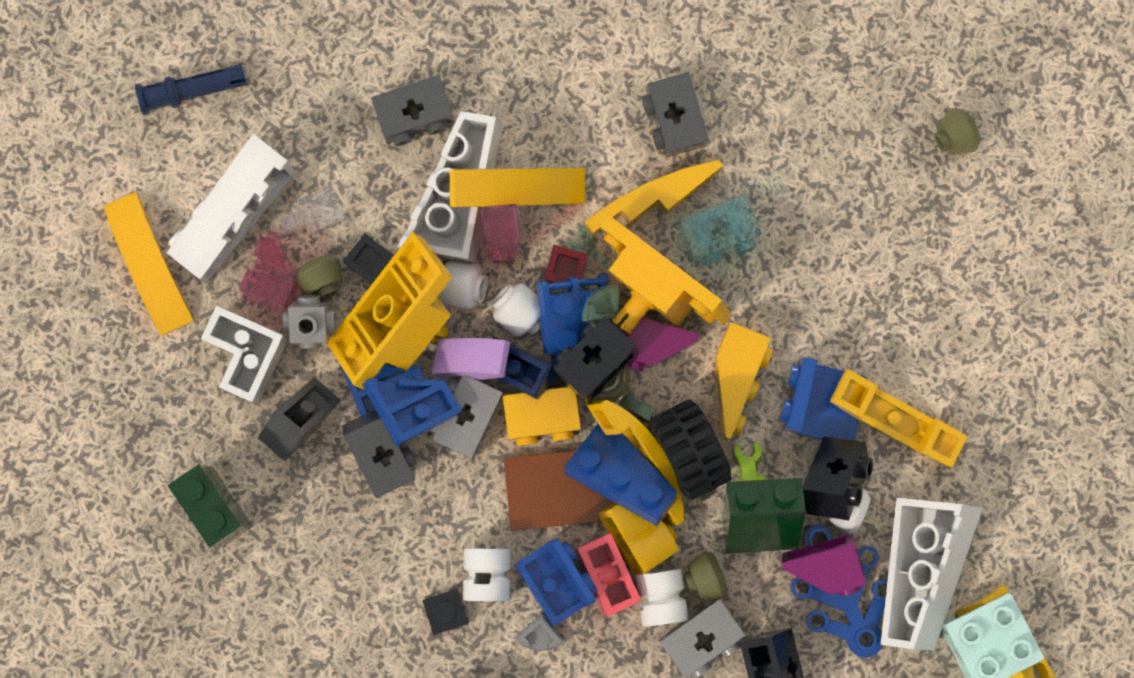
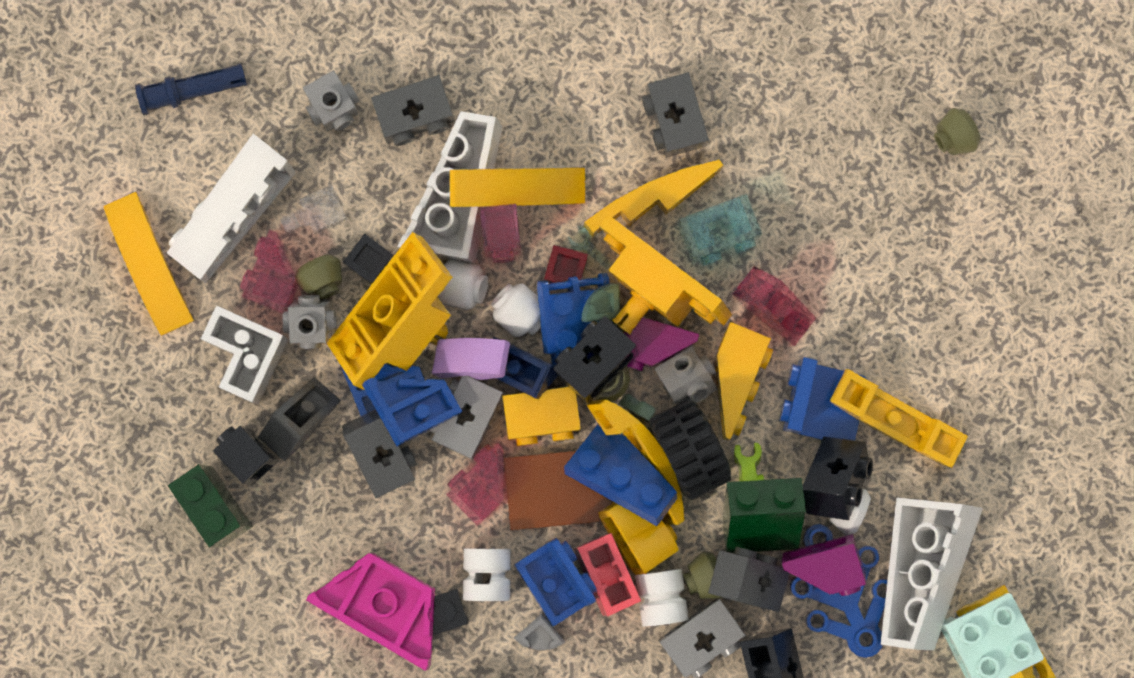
none -> black brick [213,426,279,485]
none -> light grey brick [303,70,360,132]
none -> dark pink wing [306,553,435,671]
none -> clear pink slope [446,443,504,526]
none -> light grey brick [654,346,718,405]
none -> dark grey brick [708,547,789,612]
none -> clear pink slope [733,266,816,346]

